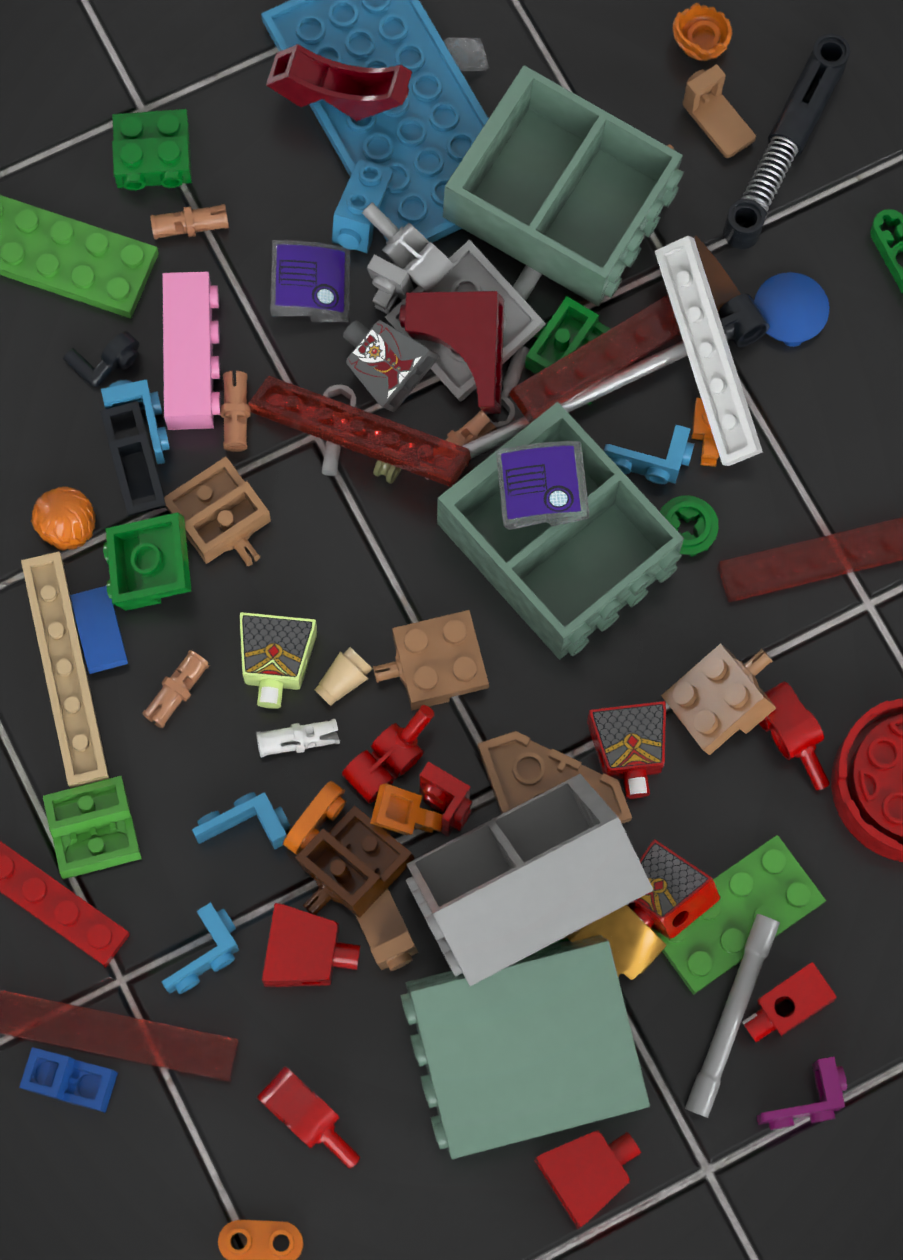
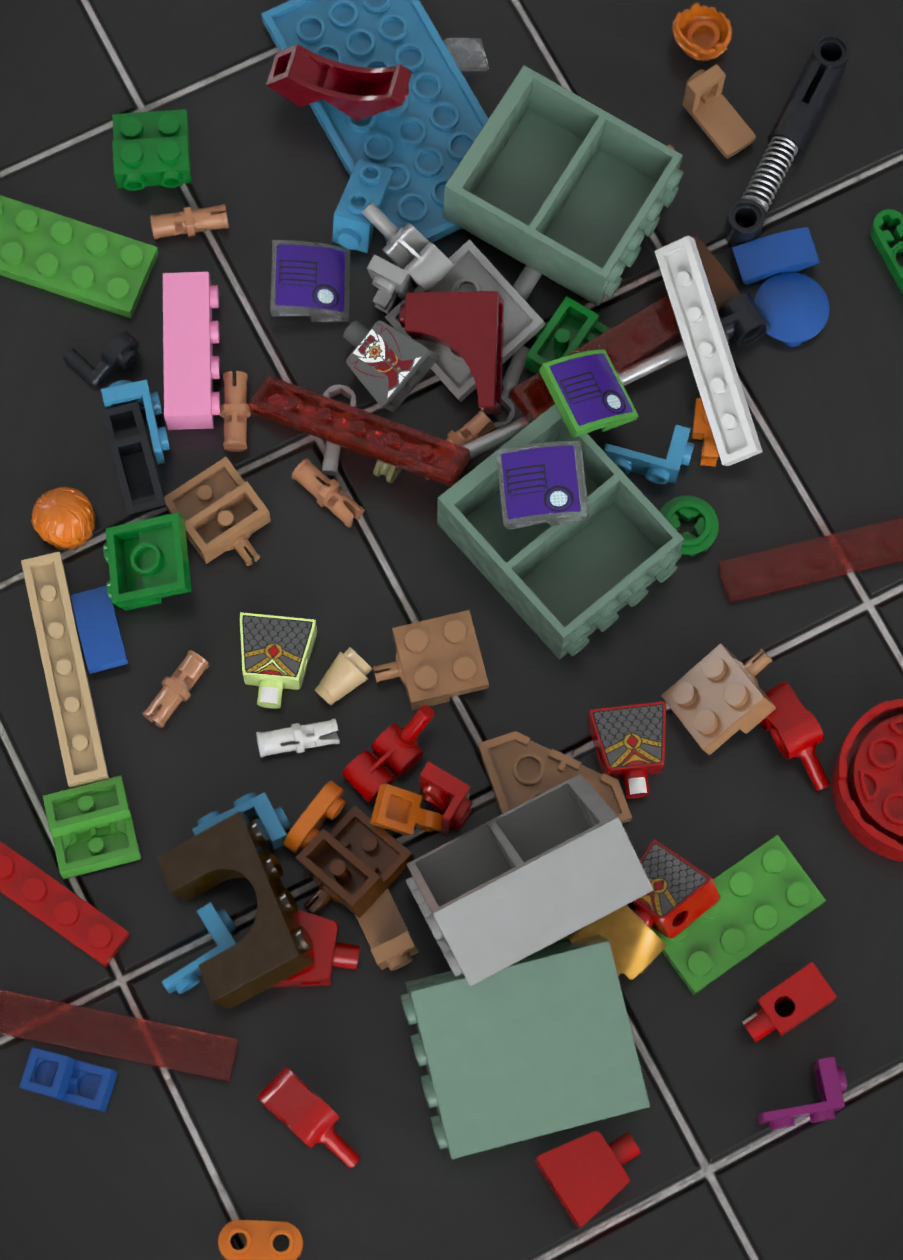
light grey piece [685,914,780,1118] -> none
none -> dark brown arch [157,811,315,1009]
none -> nougat pin [291,459,365,528]
none -> slope [539,349,639,438]
none -> blue slope [732,227,821,286]

